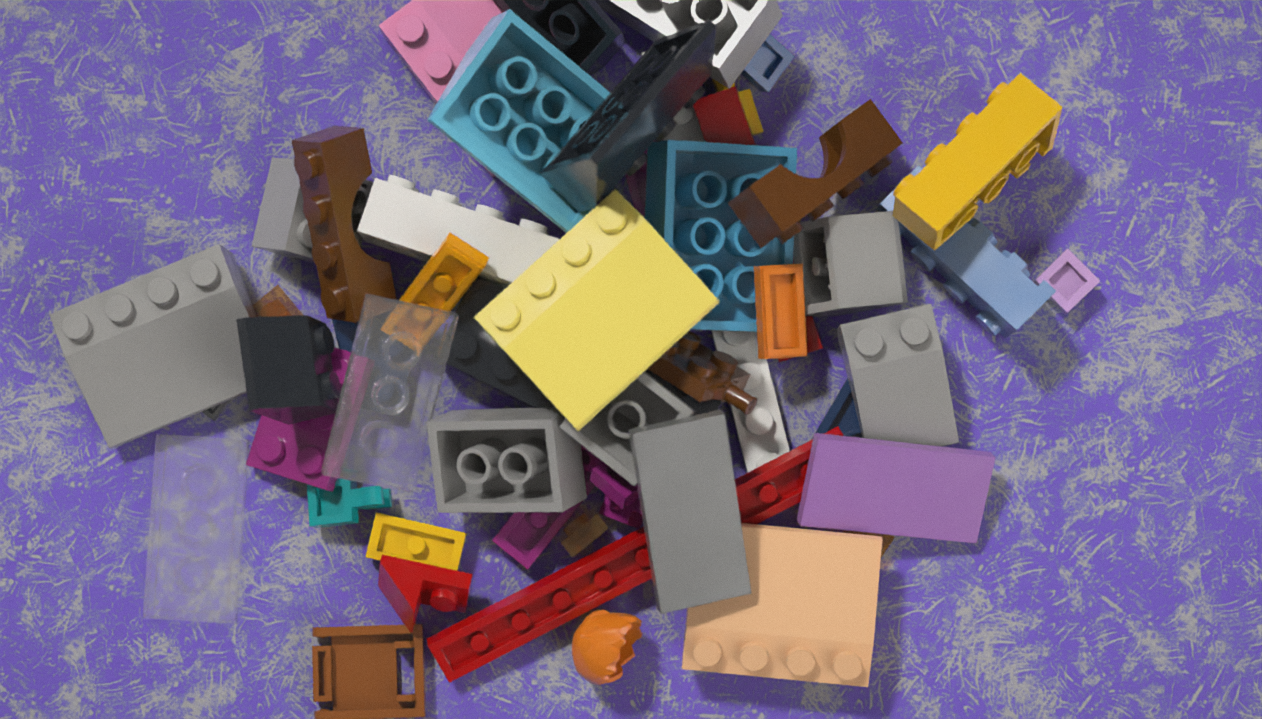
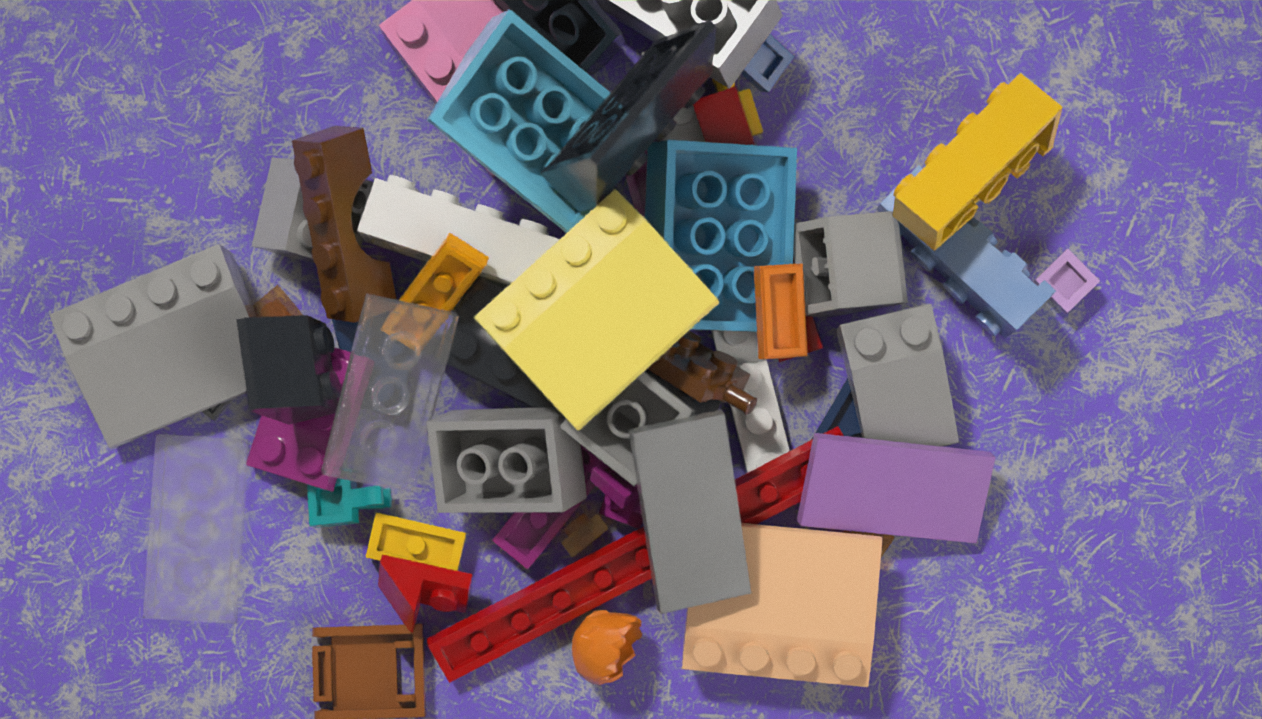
reddish brown arch [728,99,903,248] -> none

